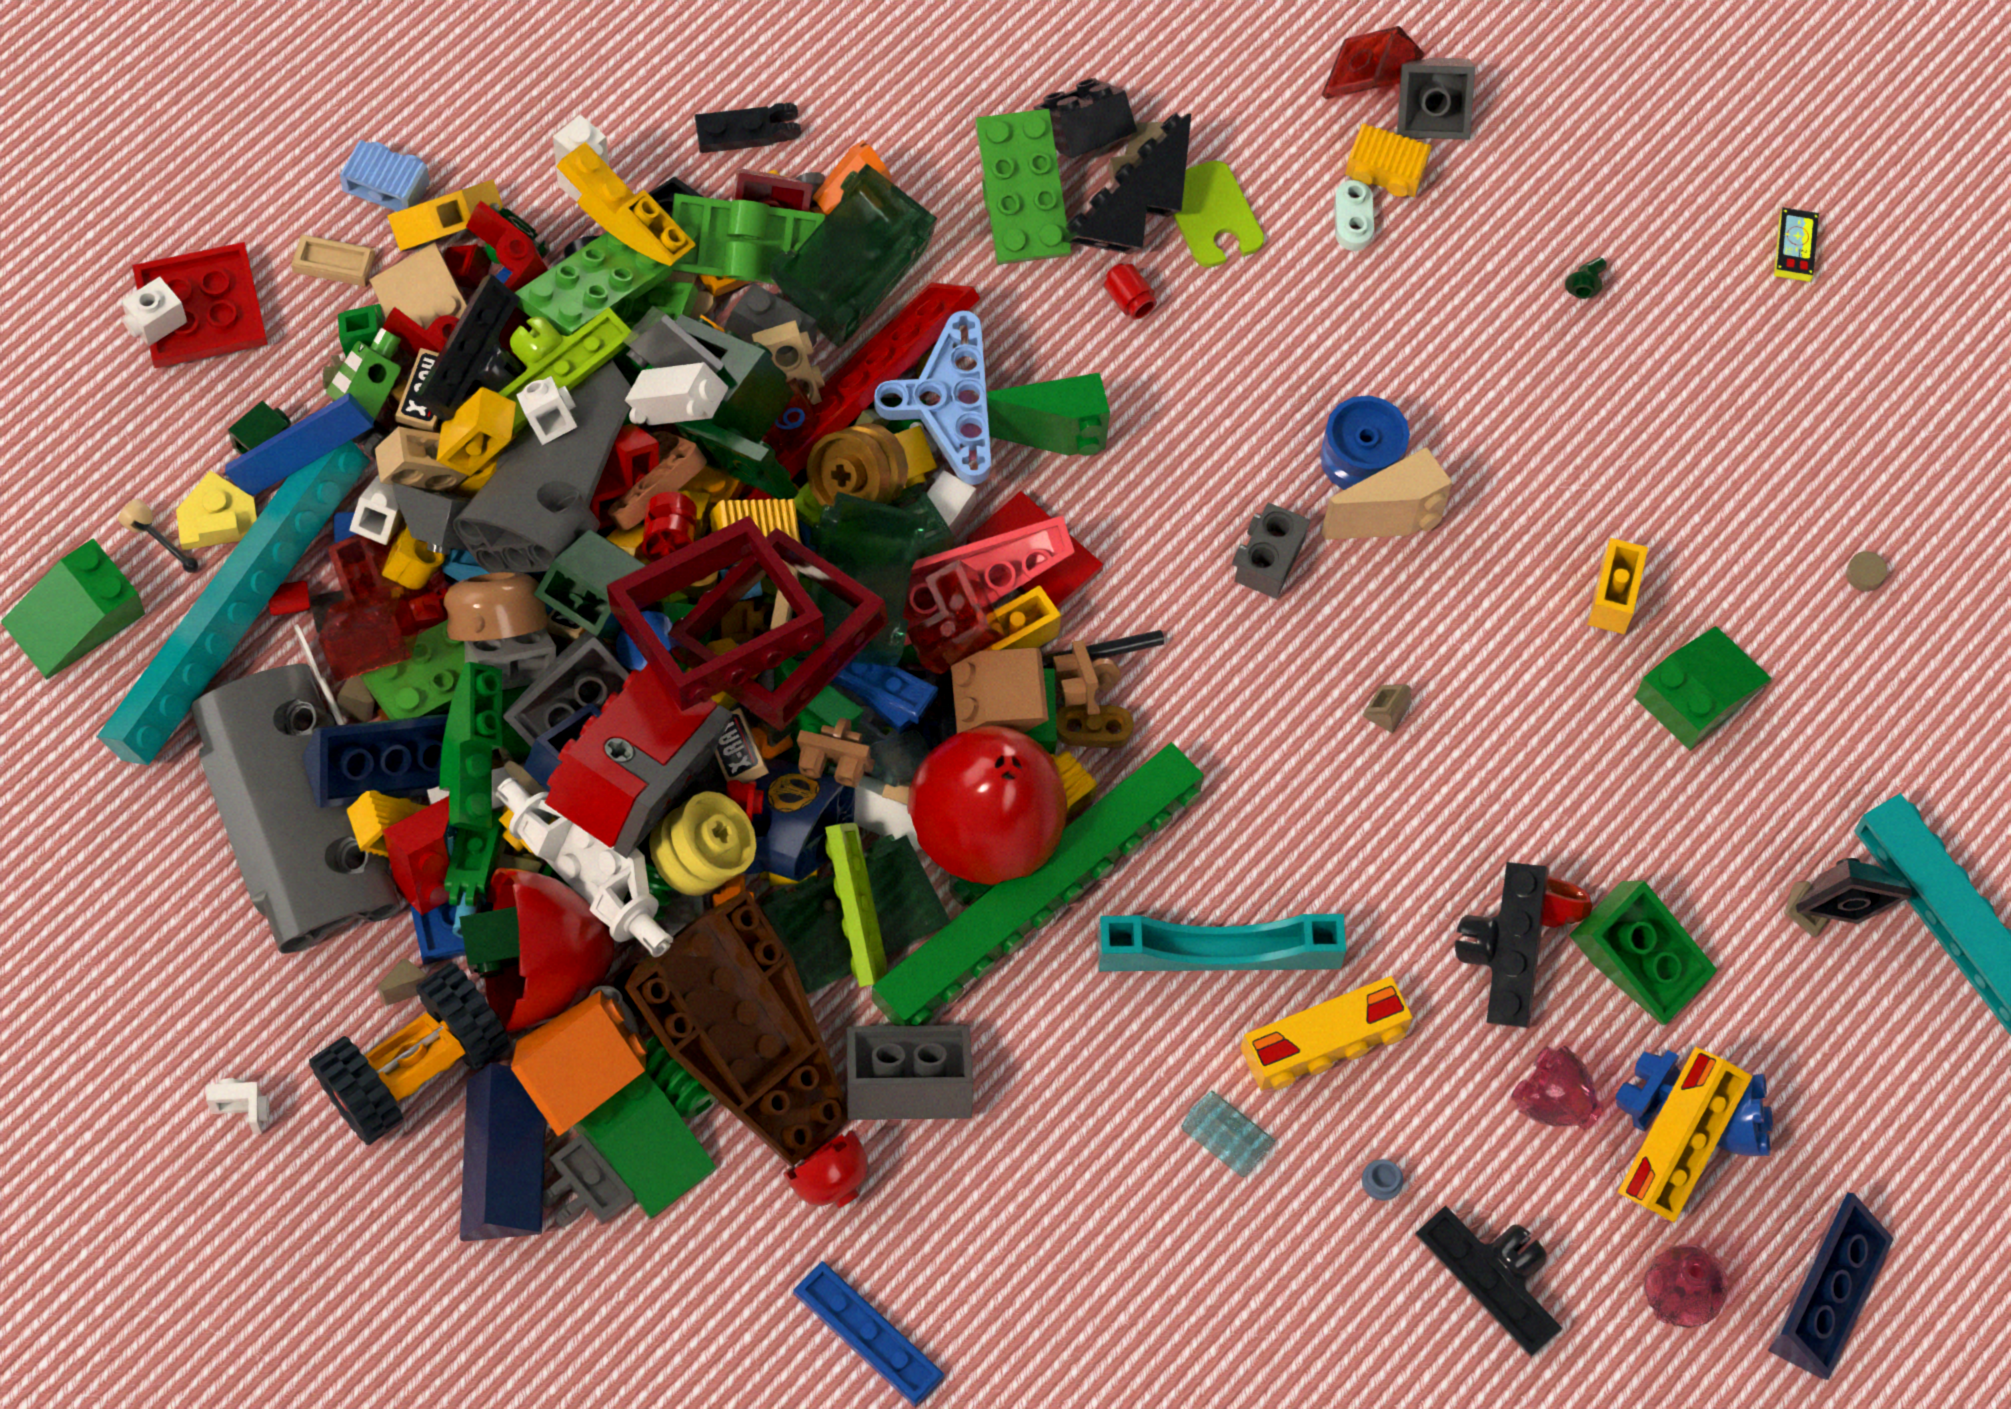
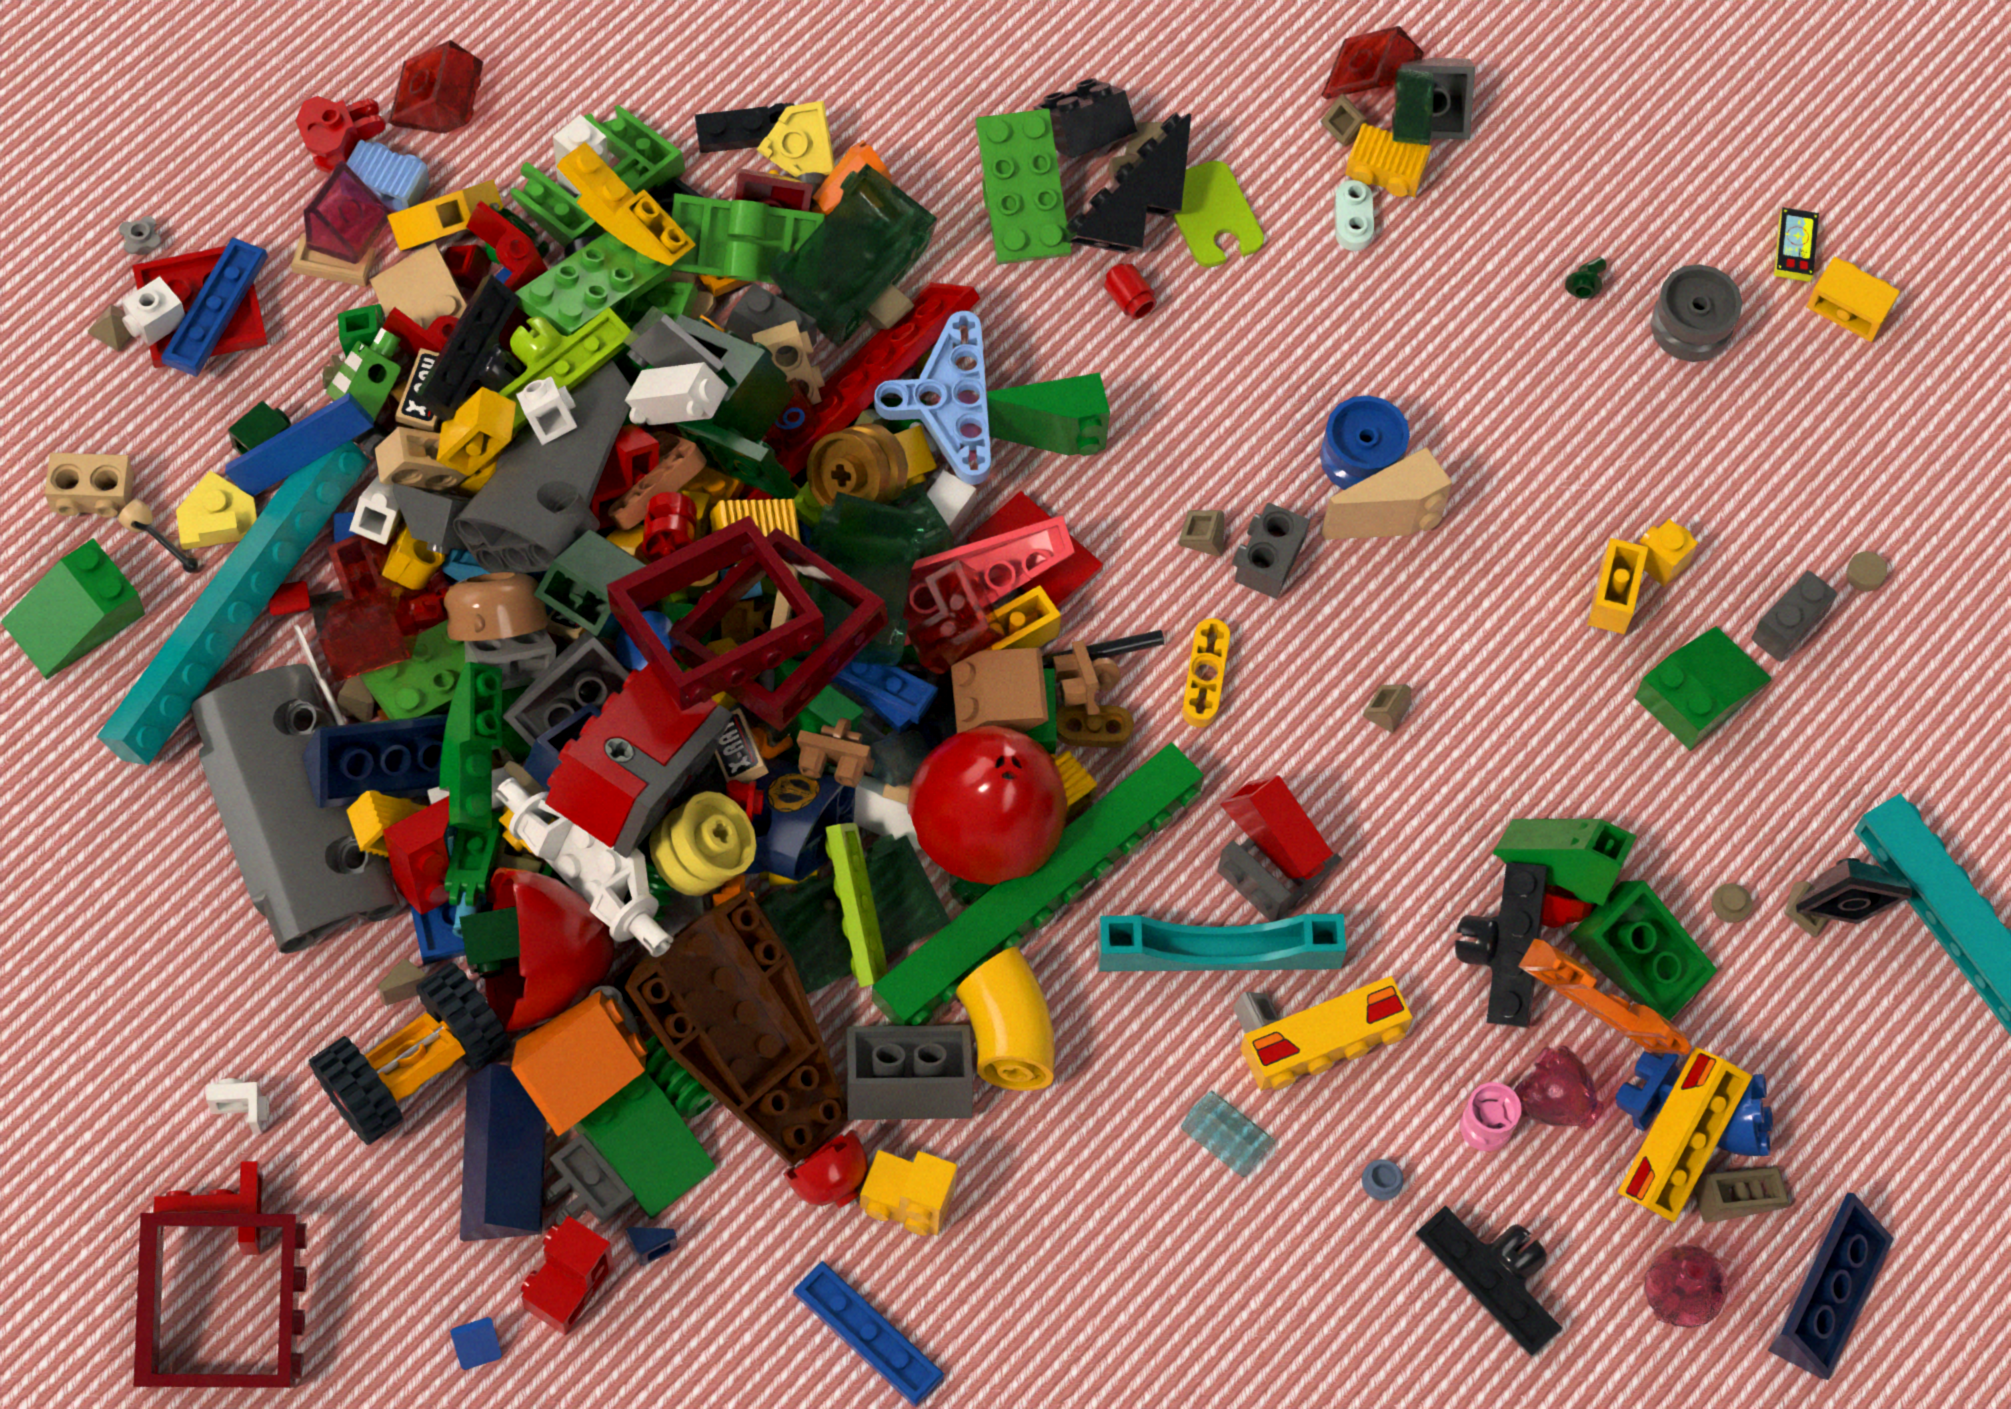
none -> tan brick [45,453,134,517]
none -> dark tan slope [88,304,132,352]
none -> light grey plate [119,216,161,255]
none -> dark red window [133,1213,308,1388]
none -> red bracket [153,1161,263,1255]
none -> blue tile [161,237,268,377]
none -> red hinge [295,96,386,176]
none -> clear pink slope [303,160,392,264]
none -> clear red slope [388,40,484,134]
none -> blue slope [450,1317,502,1370]
none -> bright green wedge [510,105,686,248]
none -> red brick [520,1215,614,1336]
none -> dark blue slope [625,1227,678,1266]
none -> light yellow plate [757,101,835,178]
none -> yellow brick [860,1150,958,1236]
none -> dark tan slope [864,283,914,329]
none -> yellow brick [956,946,1055,1091]
none -> dark tan slope [1178,510,1224,556]
none -> yellow beam [1182,618,1230,728]
none -> dark grey plate [1217,837,1342,922]
none -> red slope [1220,775,1333,880]
none -> light grey slope [1233,992,1280,1034]
none -> dark tan slope [1320,94,1368,146]
none -> clear green slope [1392,69,1434,146]
none -> bright pink wheel [1460,1082,1521,1152]
none -> green slope [1492,819,1637,906]
none -> orange wedge [1518,939,1692,1055]
none -> yellow brick [1640,518,1698,588]
none -> dark grey wheel [1650,264,1743,362]
none -> dark tan slope [1693,1167,1790,1223]
none -> dark tan plate [1711,883,1752,923]
none -> dark grey brick [1751,570,1838,662]
none -> yellow brick [1806,256,1900,342]

